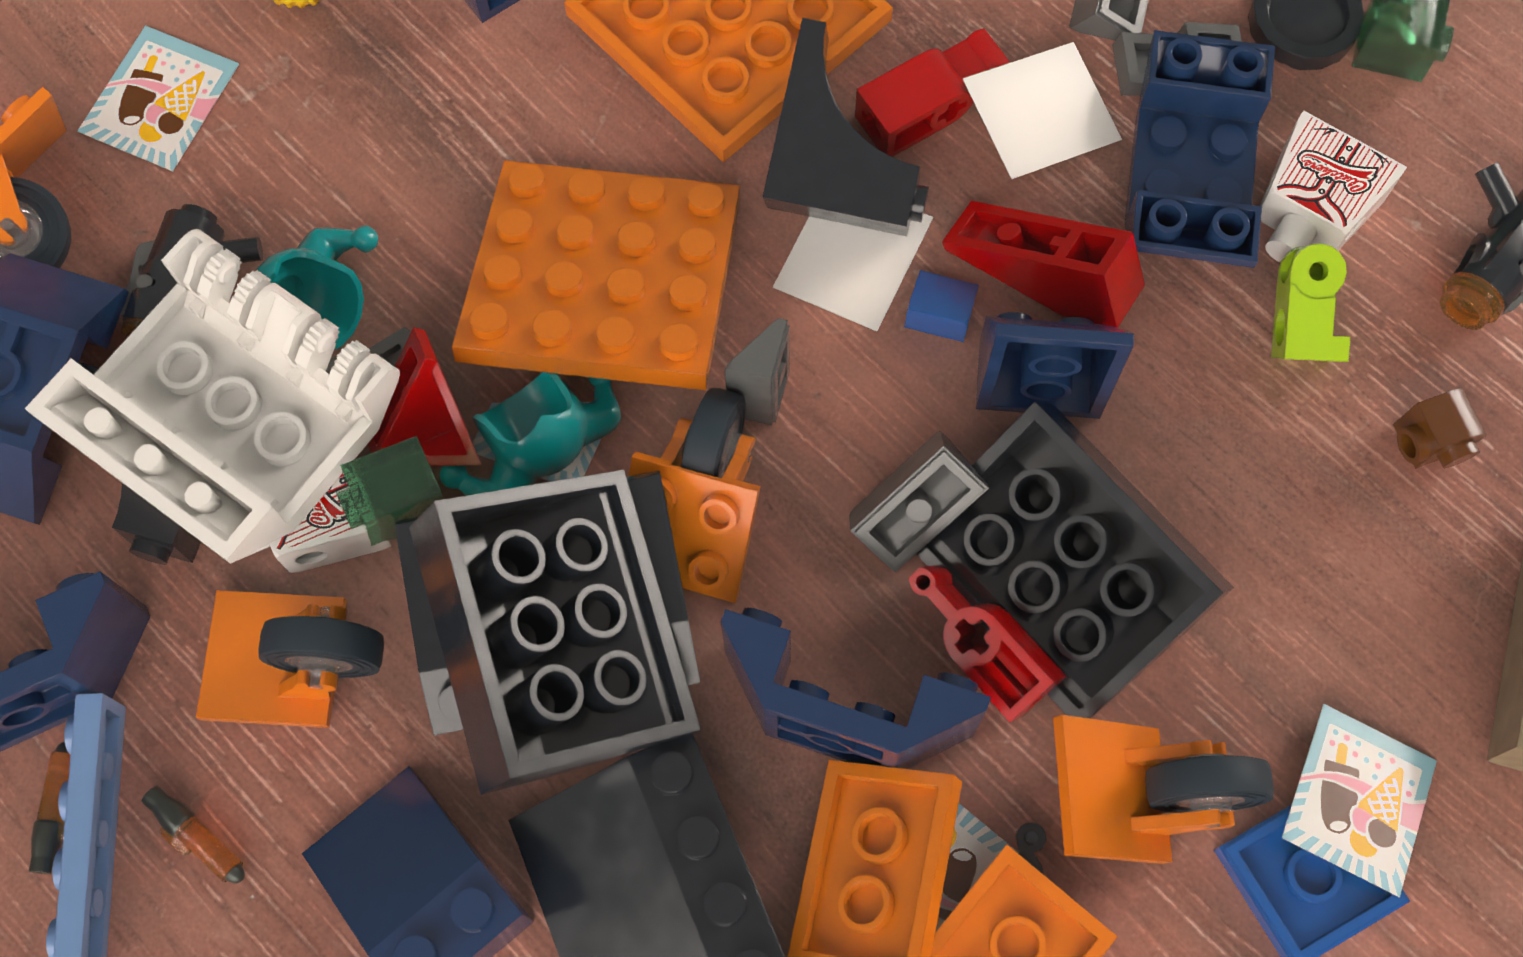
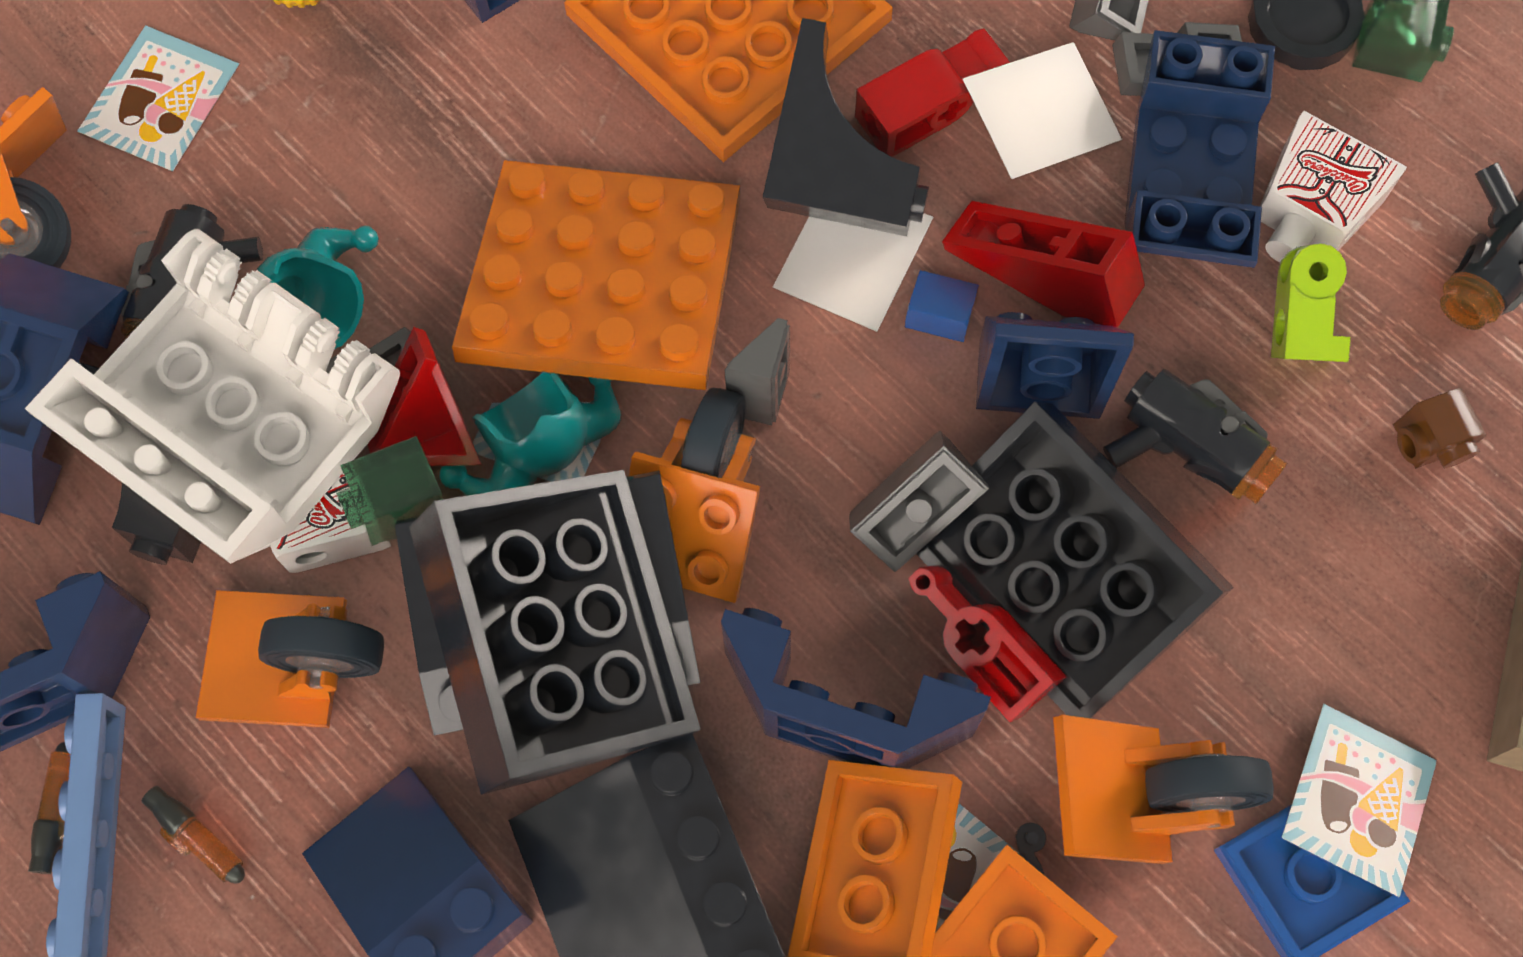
none -> black piece [1103,369,1288,504]

